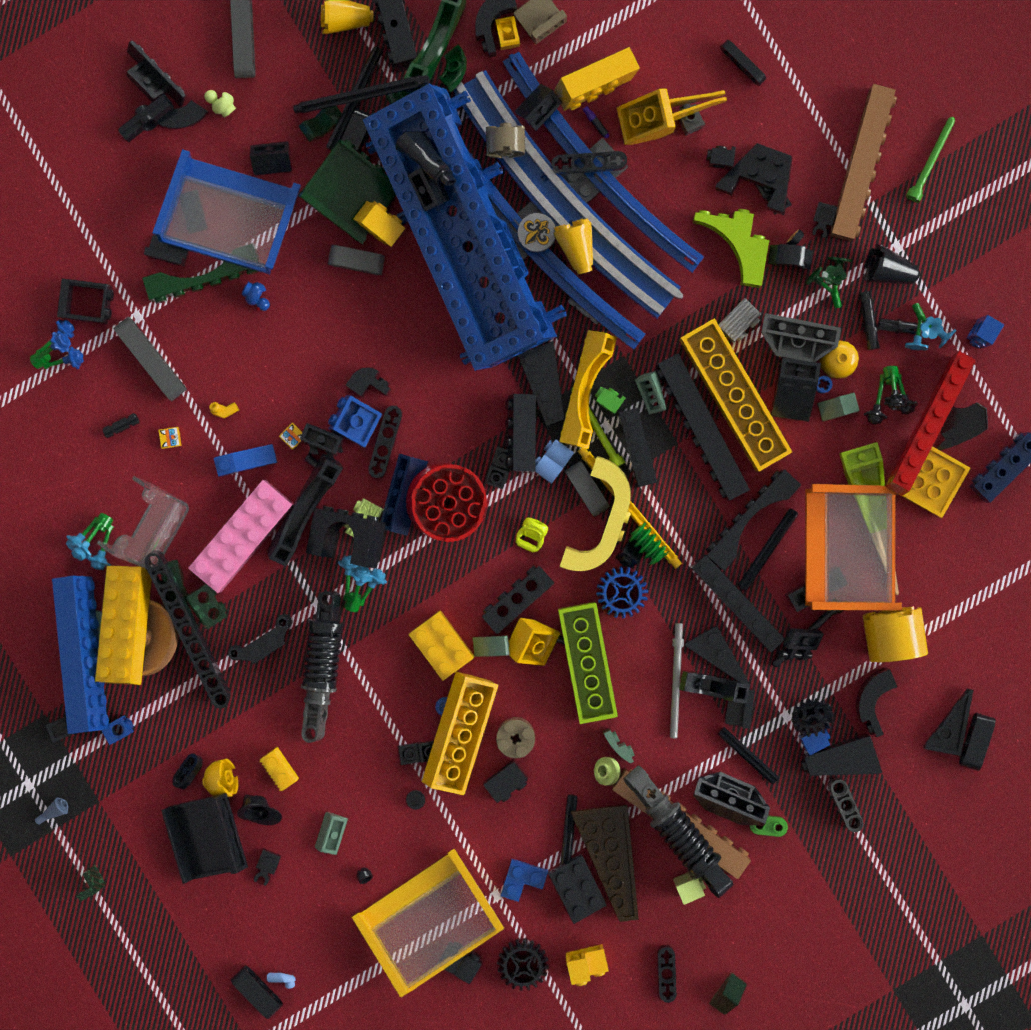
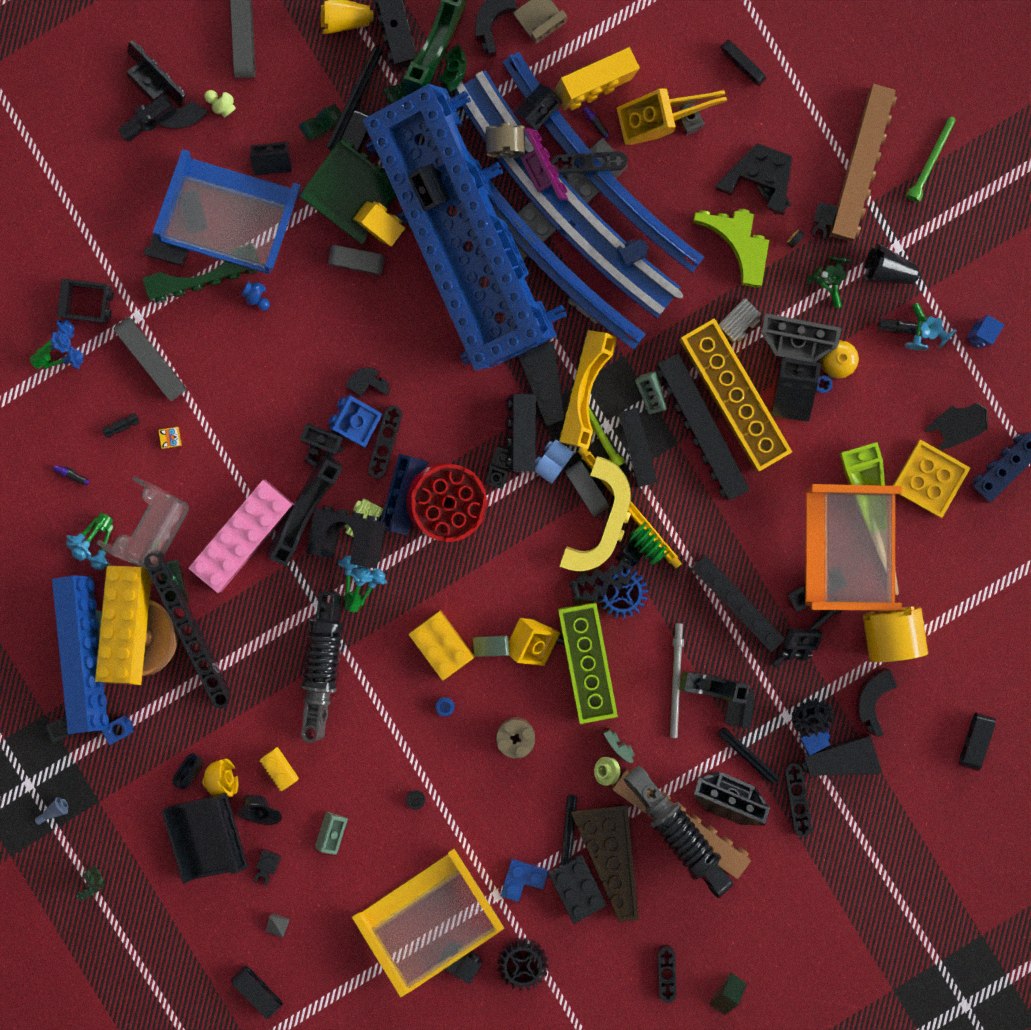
clear green brick [184,584,227,629] -> none
yellow arm [209,402,239,418] -> none
blue slope [214,444,277,477] -> none
black plate [228,614,293,664] -> none
light blue arm [267,973,296,989] -> none
tile [279,423,302,450] -> none
black piece [293,75,430,114] -> none
black hinge [356,867,373,884] -> none
black piece [396,131,456,186] -> none
black slope [397,741,434,765] -> none
yellow brick [421,672,498,795] -> none
black brick [482,565,555,634] -> none
black brick [483,759,528,803] -> none
yellow slope [495,16,520,50] -> none
neon yellow piece [516,517,548,553] -> none
tile [517,213,555,252] -> none
yellow cone [553,218,593,274] -> none
yellow brick [566,944,609,986] -> none
bright green brick [595,387,626,414] -> none
yellowish green brick [673,872,706,905] -> none
black wing [684,625,750,684] -> none
black arch [705,469,801,571] -> none
black brick [706,146,736,170] -> none
black axle [738,508,798,591] -> none
bright green plate [749,815,788,837] -> none
black brick [768,244,813,270] -> none
sand green slope [817,393,860,422] -> none
dark grey beam [827,777,864,832] -> none
black pin [859,291,880,350] -> none
black plant [864,366,918,425] -> none
red brick [885,351,976,496] -> none
black wing [923,688,974,756] -> none
none -> piece [53,465,89,485]
none -> dark grey slope [265,913,290,937]
none -> magenta bracket [521,128,568,200]
none -> black piece [569,560,634,603]
none -> dark blue brick [617,239,649,267]
none -> black beam [784,762,812,837]

